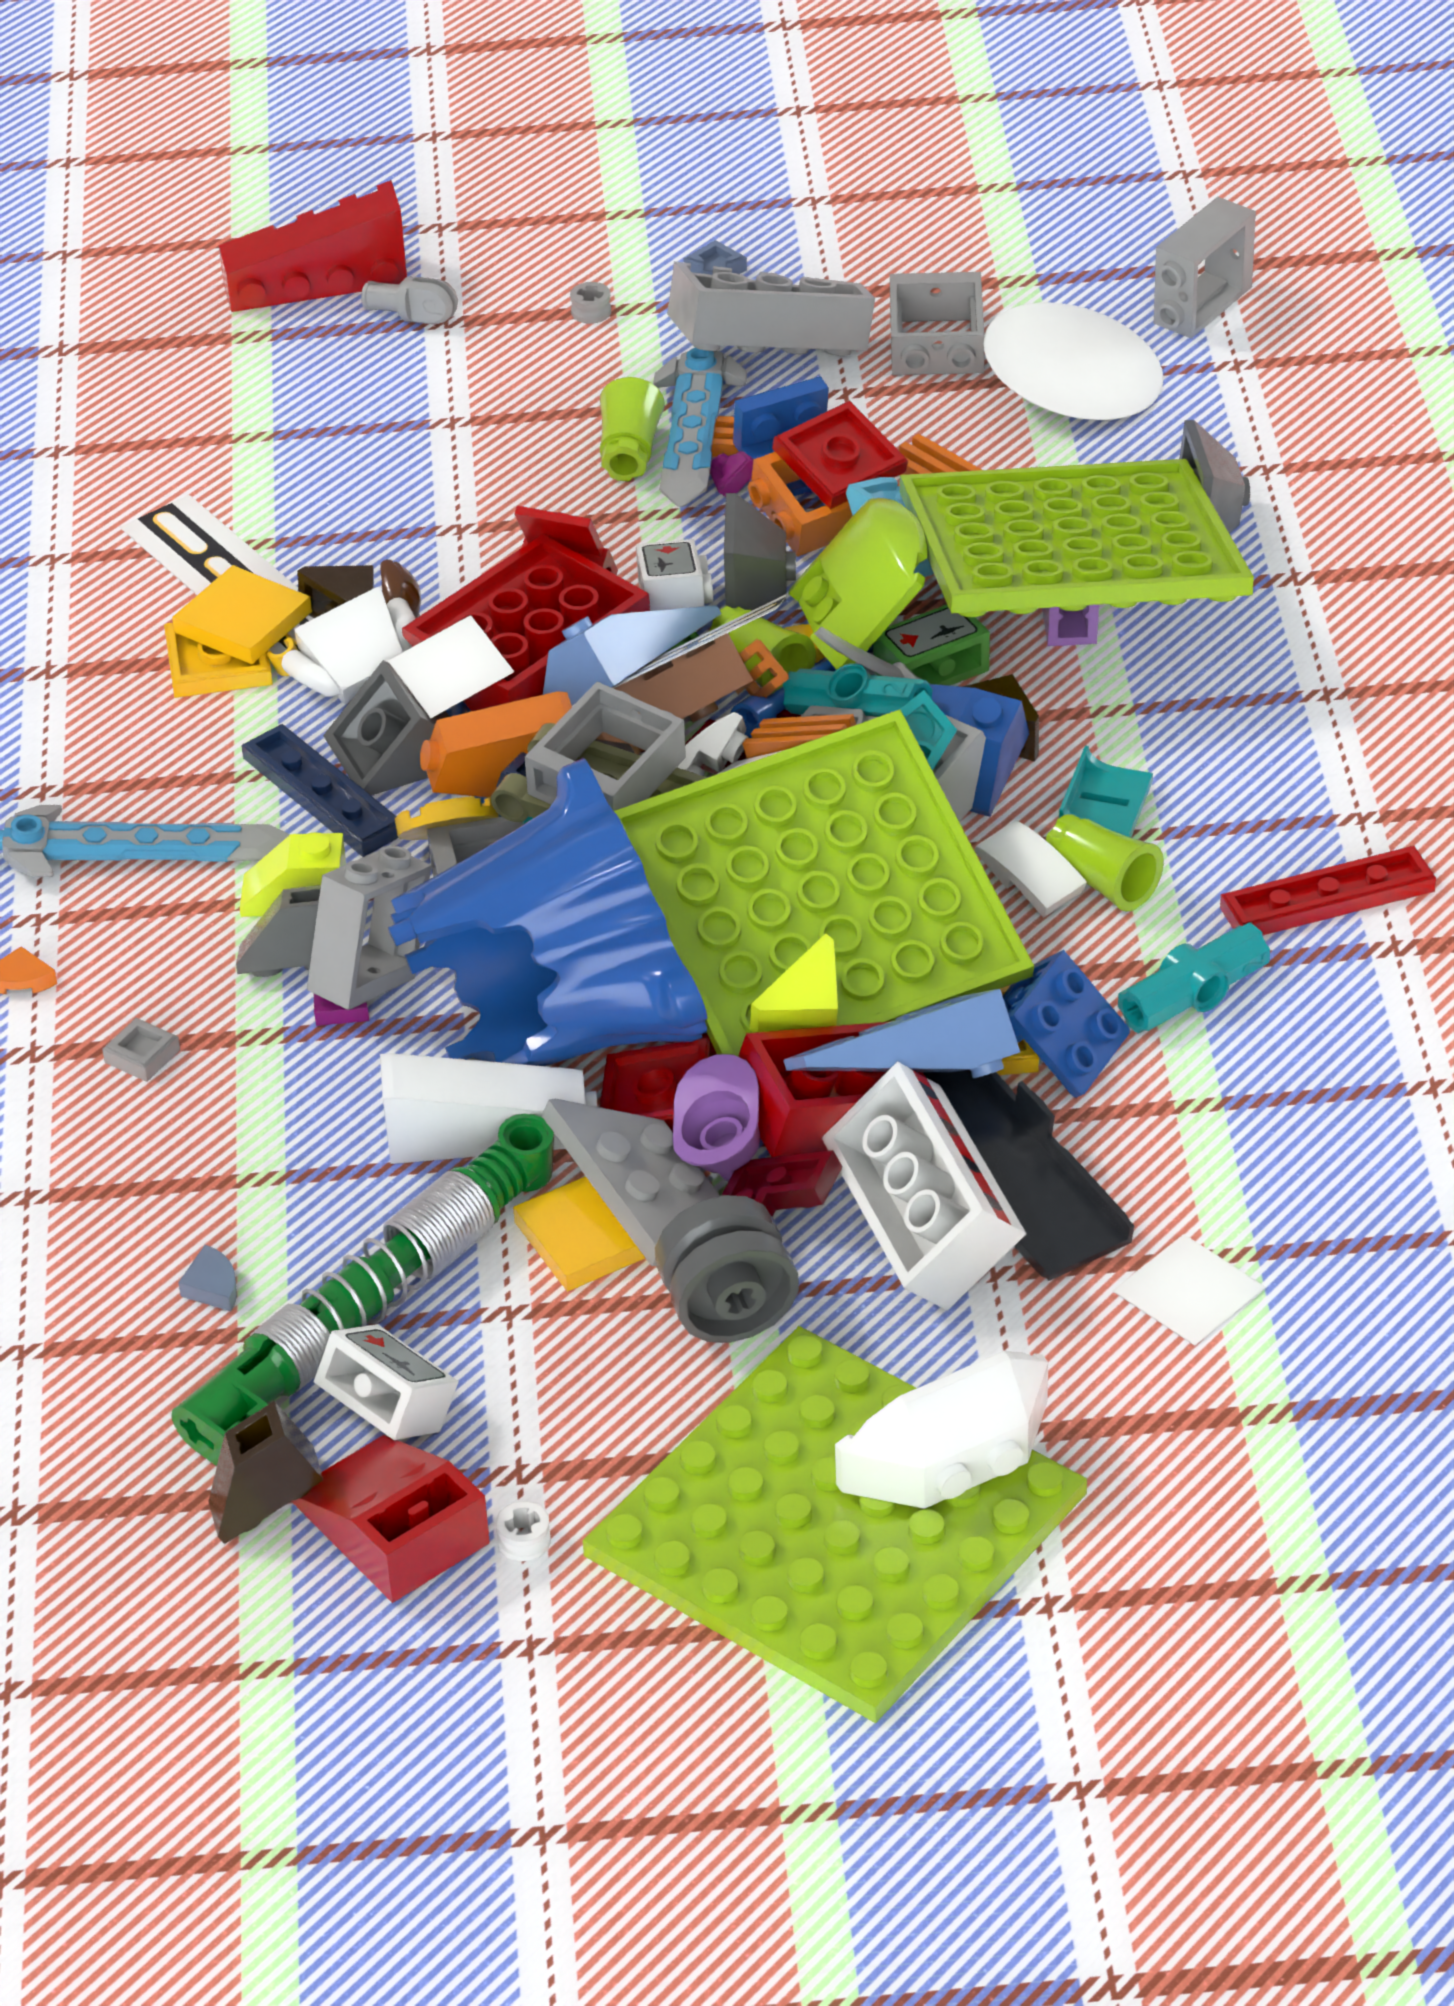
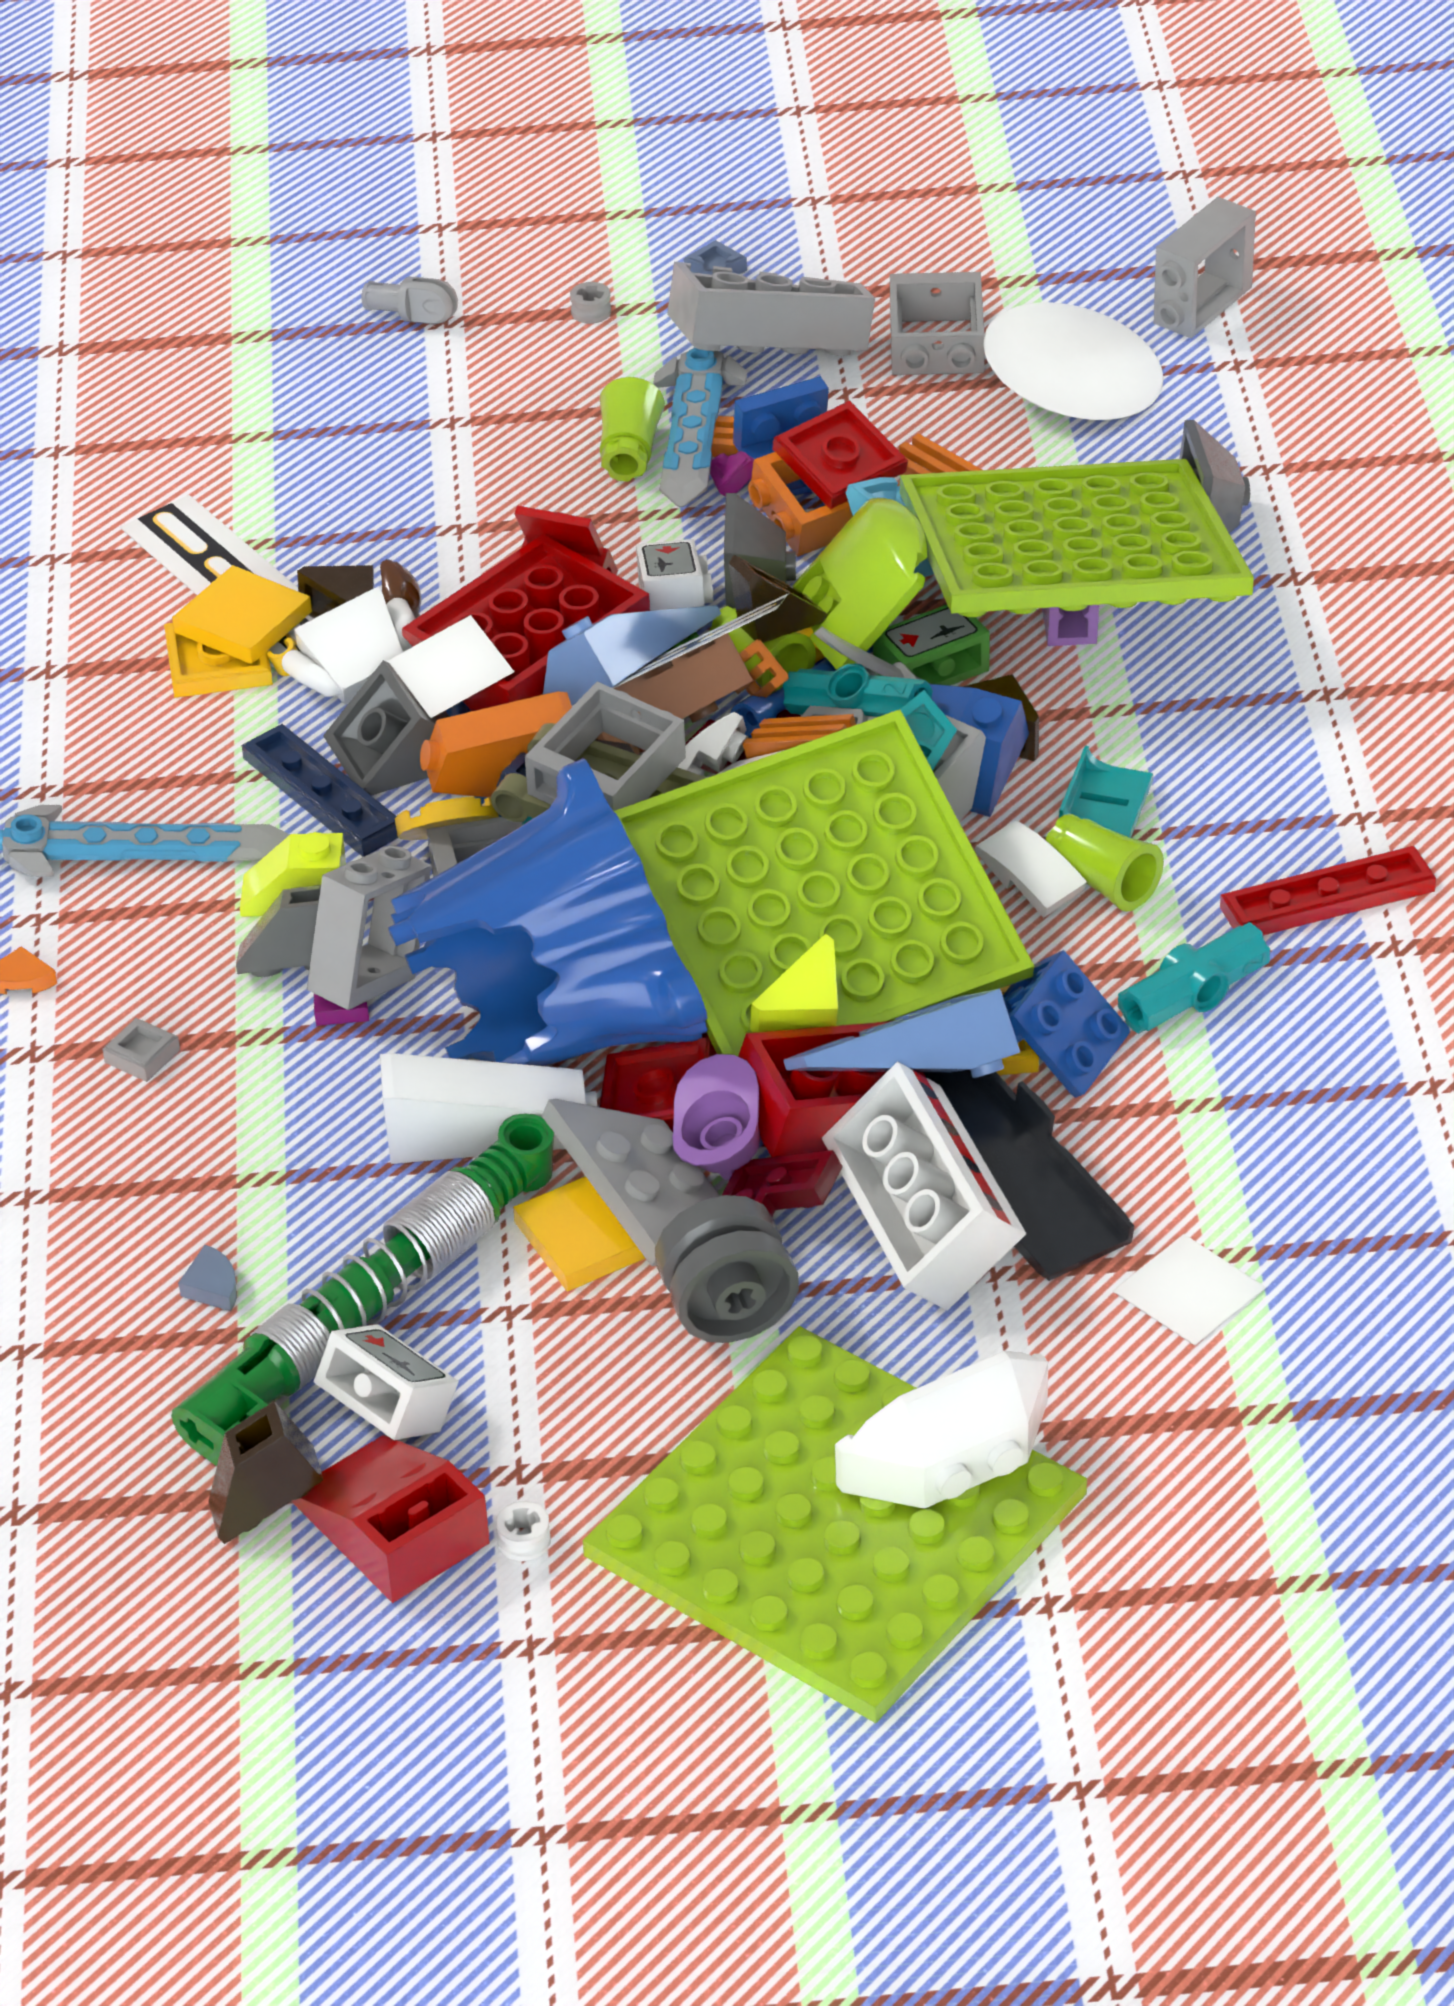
red wedge [218,180,407,312] -> none
none -> dark brown slope [729,555,828,643]

